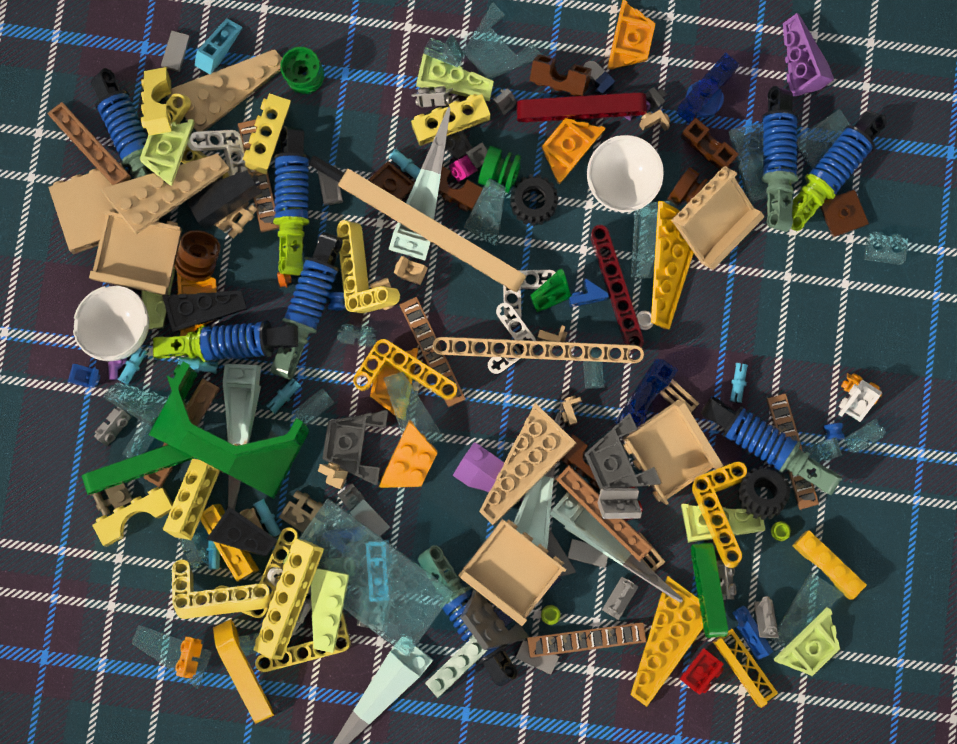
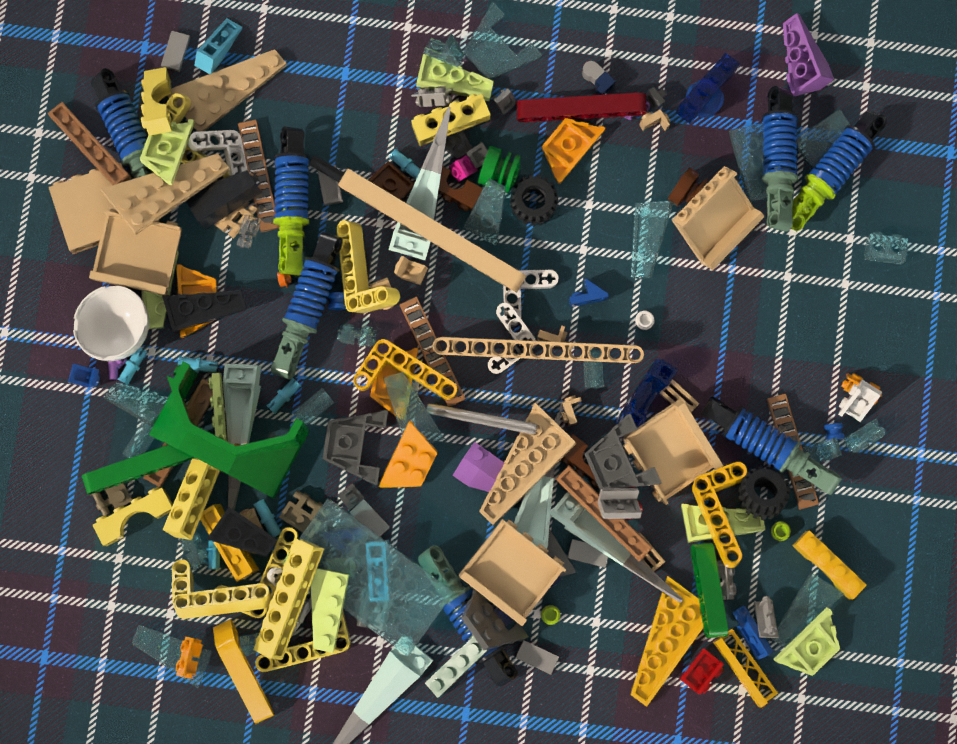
light grey hinge [94,406,132,447] -> none
piece [153,320,299,362] -> none
reddish brown wheel [175,230,220,282] -> none
light yellow brick [243,93,291,174] -> none
green wheel [280,47,324,94] -> none
tan bracket [318,462,348,489] -> none
tile [527,623,646,658] -> none
reddish brown arch [529,54,592,96] -> none
green wing [530,269,571,312] -> none
white piece [587,135,664,212] -> none
dark red beam [590,225,644,353] -> none
light grey hinge [602,577,638,620] -> none
light orange wing [607,0,655,70] -> none
yellow wing [651,201,694,329] -> none
reddish brown arch [681,117,739,170] -> none
medium azure pin [730,363,748,403] -> none
reddish brown plate [820,189,869,238] -> none
none -> yellowish green wing [209,373,227,441]
none -> clear plate [237,215,261,249]
none -> light grey axle [426,403,537,434]

